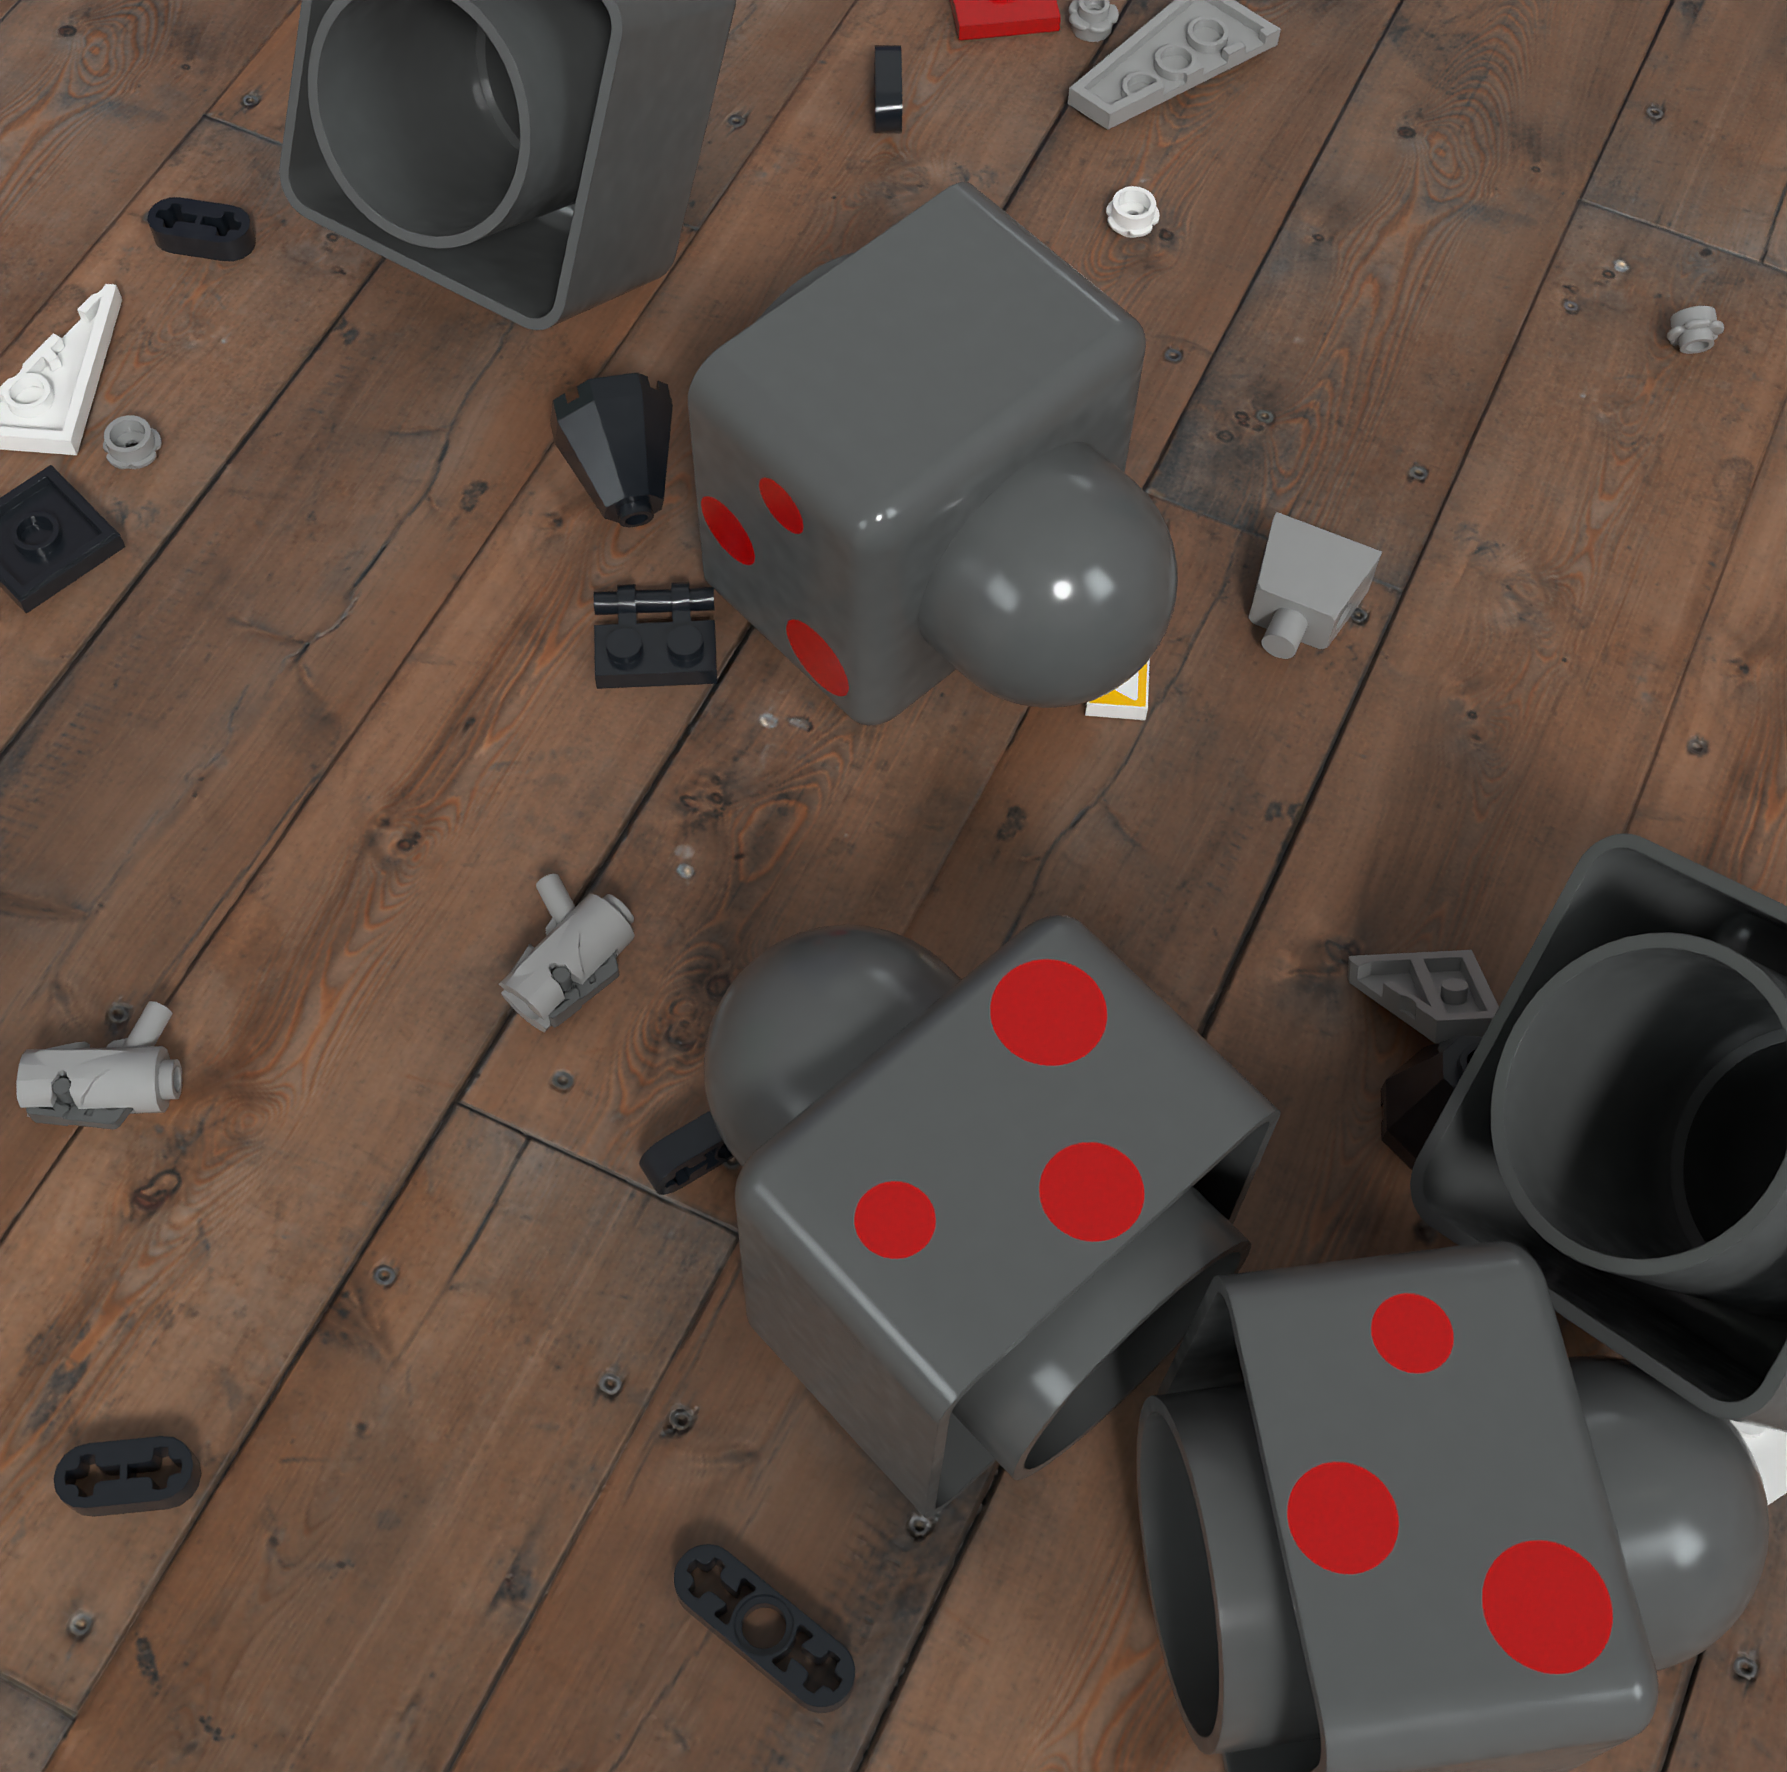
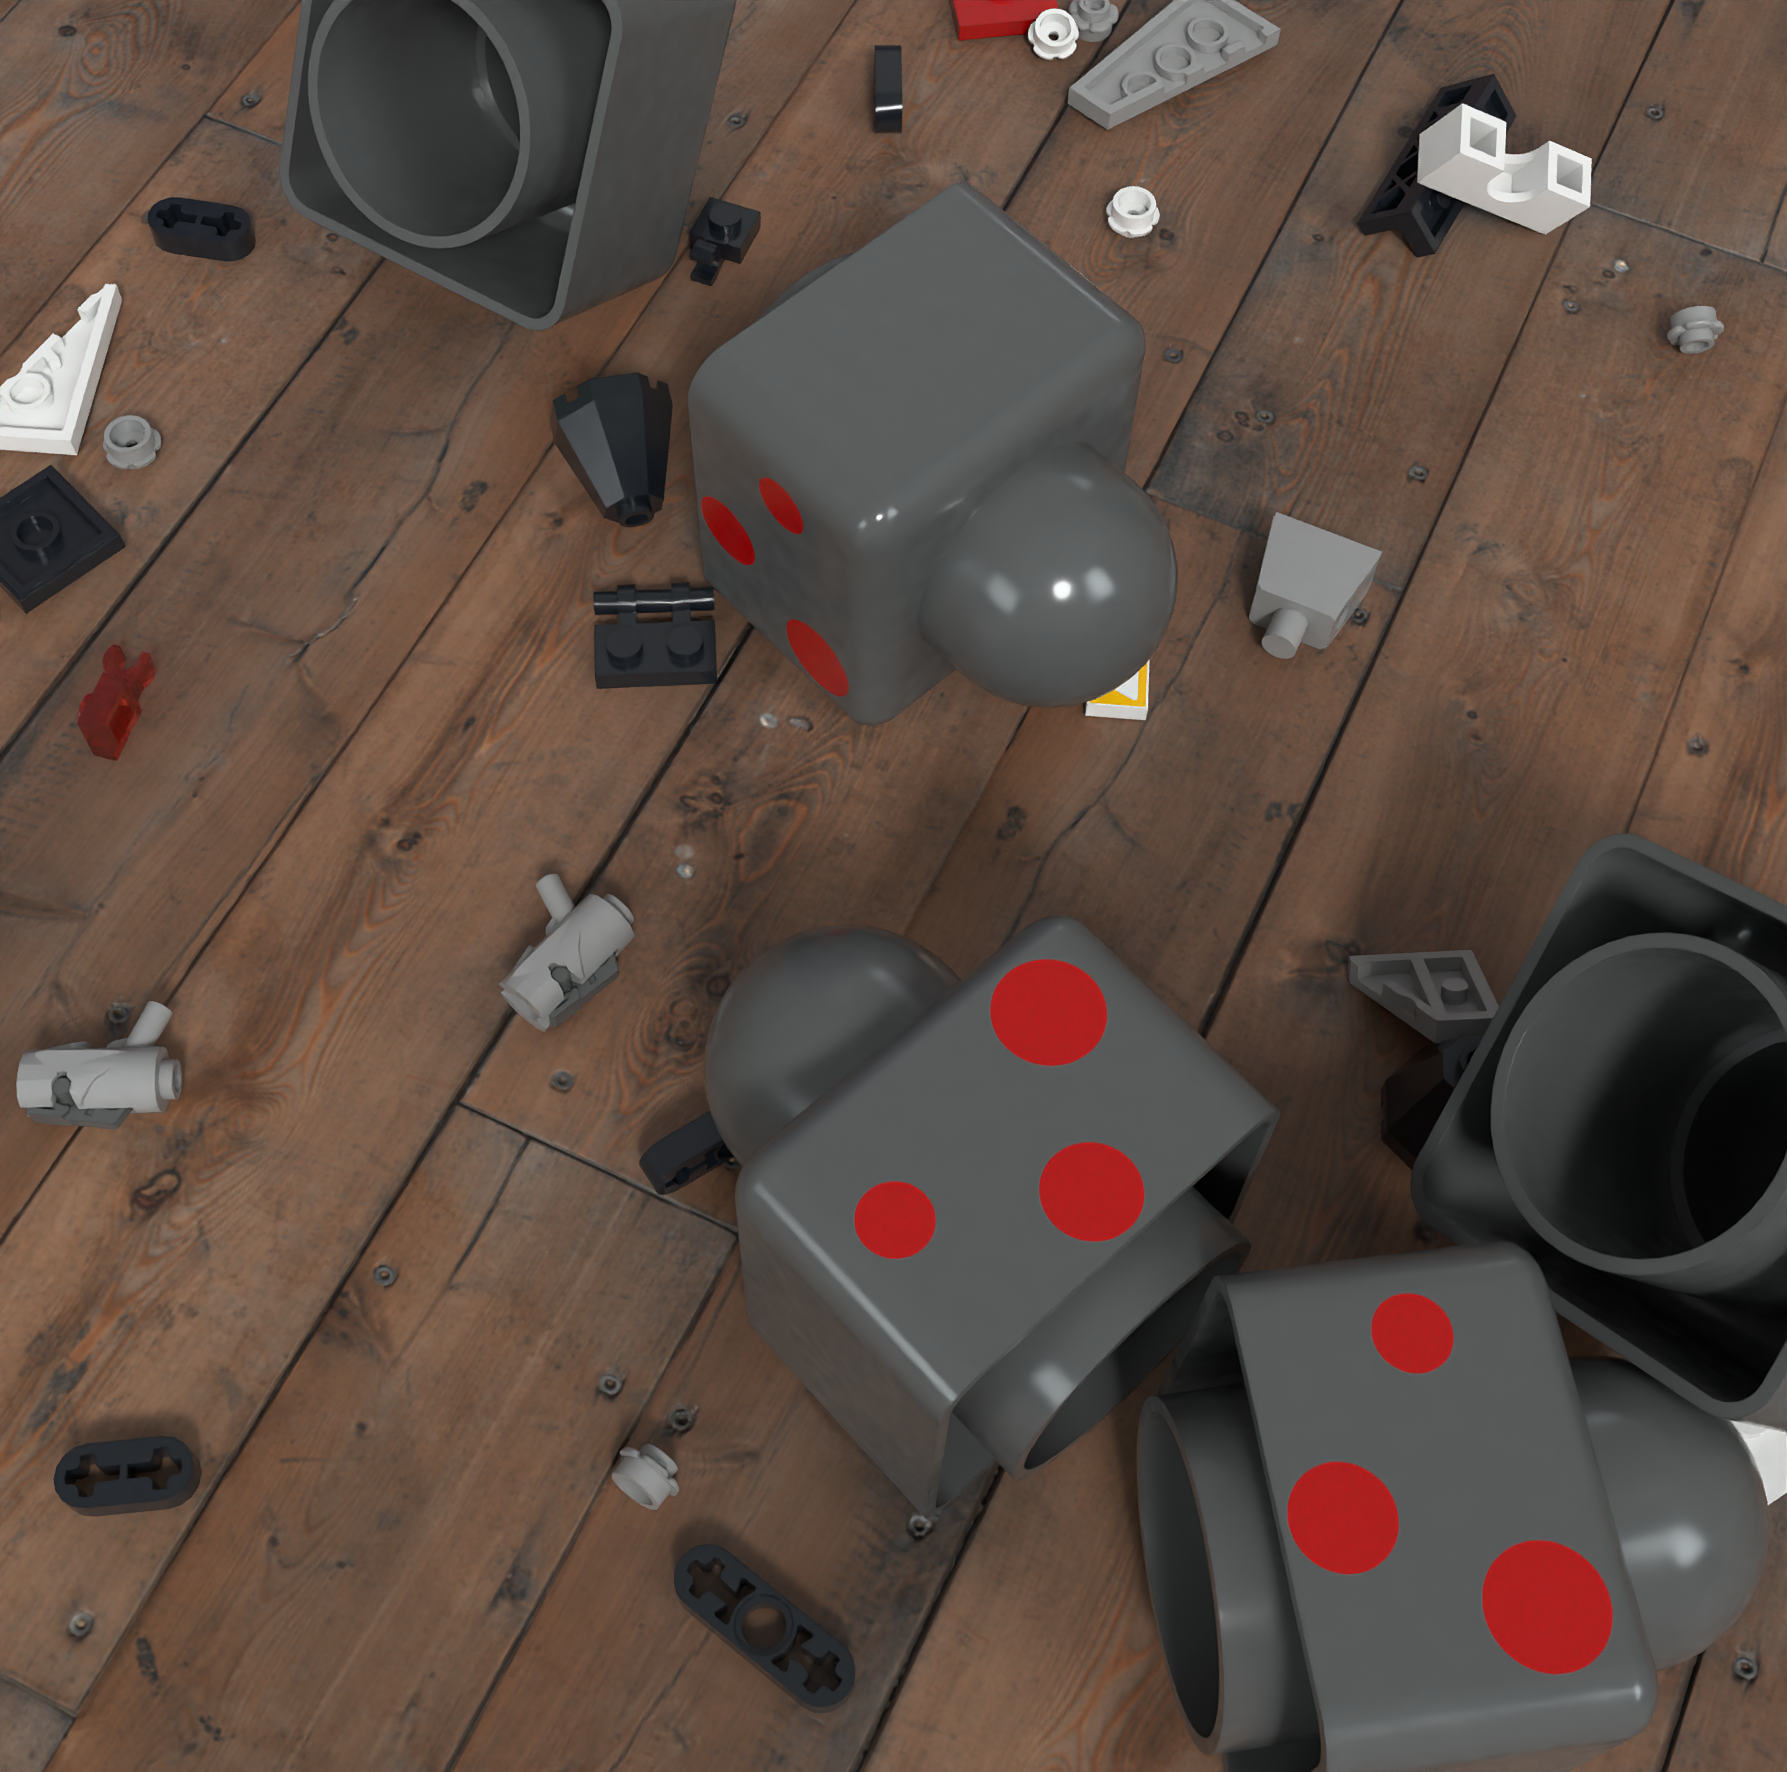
none -> clear red plate [77,644,156,761]
none -> light grey plate [612,1443,680,1510]
none -> black plate [689,197,761,286]
none -> white plate [1028,9,1079,60]
none -> black fence [1357,74,1517,258]
none -> white arch [1417,103,1592,235]

